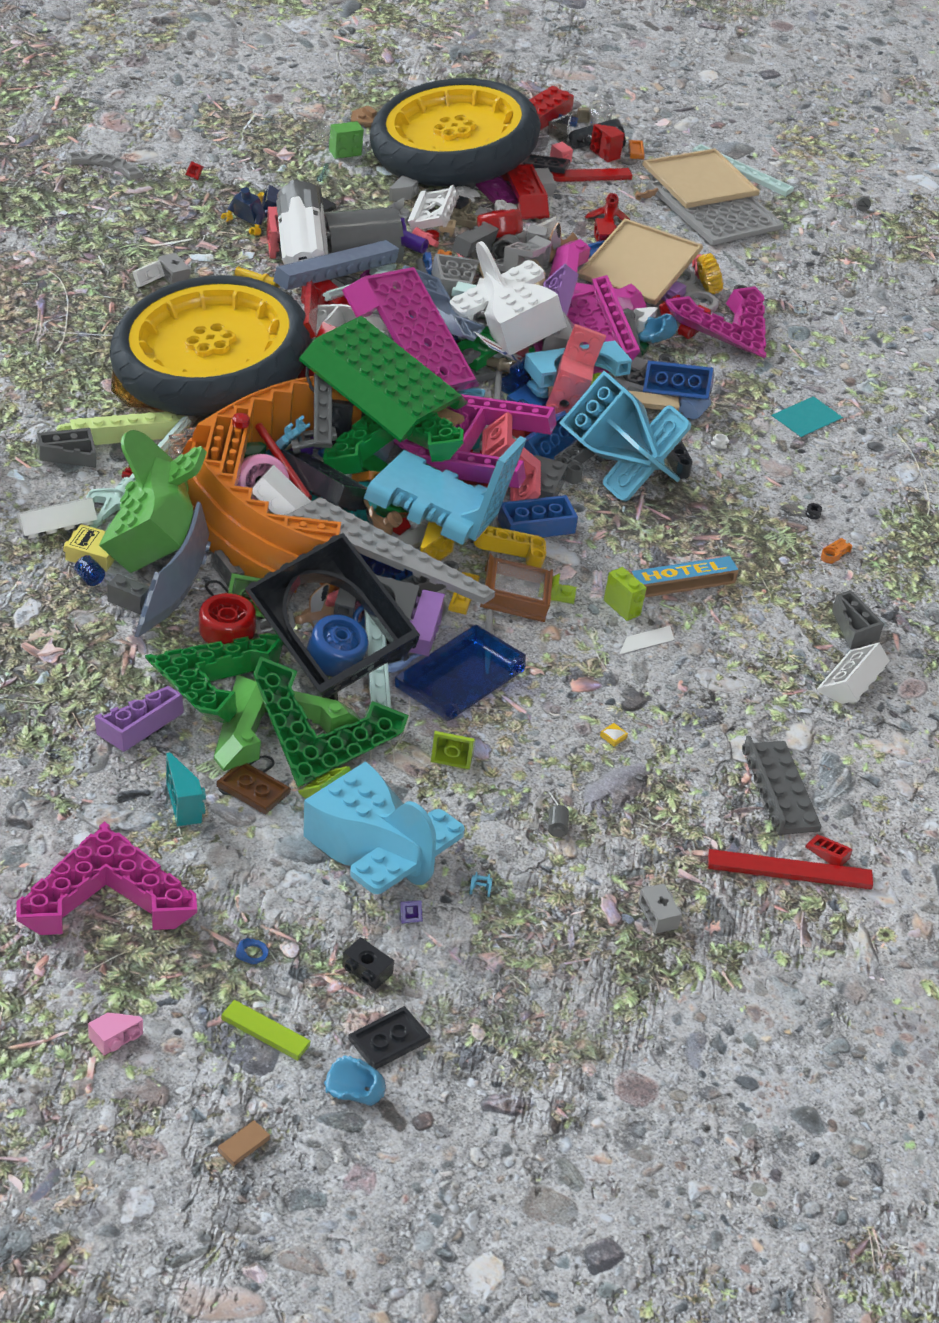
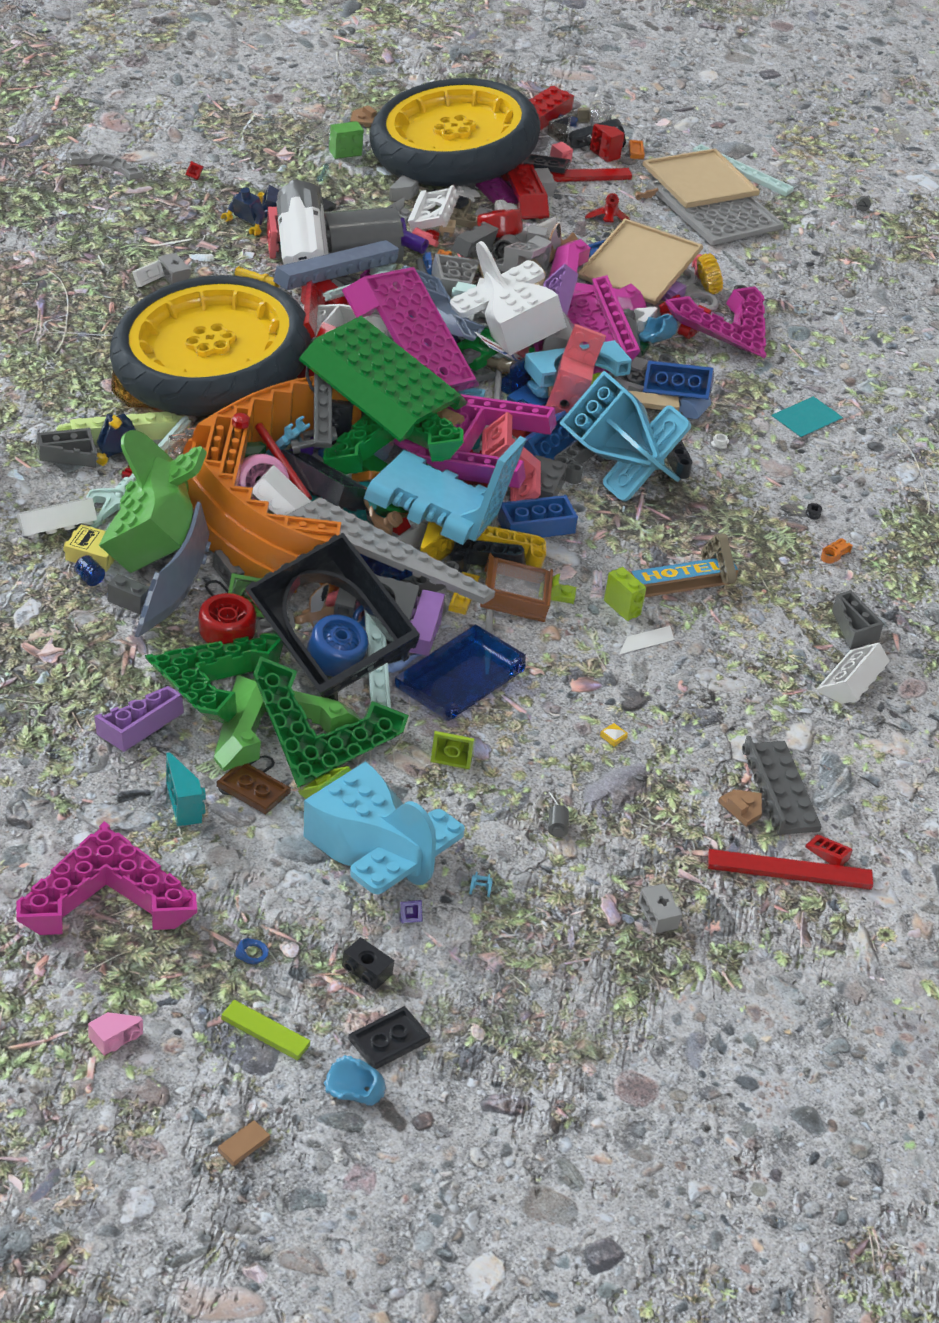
red brick [594,218,617,242] -> none
none -> dark blue torso [96,414,136,466]
none -> black beam [450,539,526,573]
none -> dark tan beam [701,533,736,584]
none -> medium nougat plate [718,789,762,827]

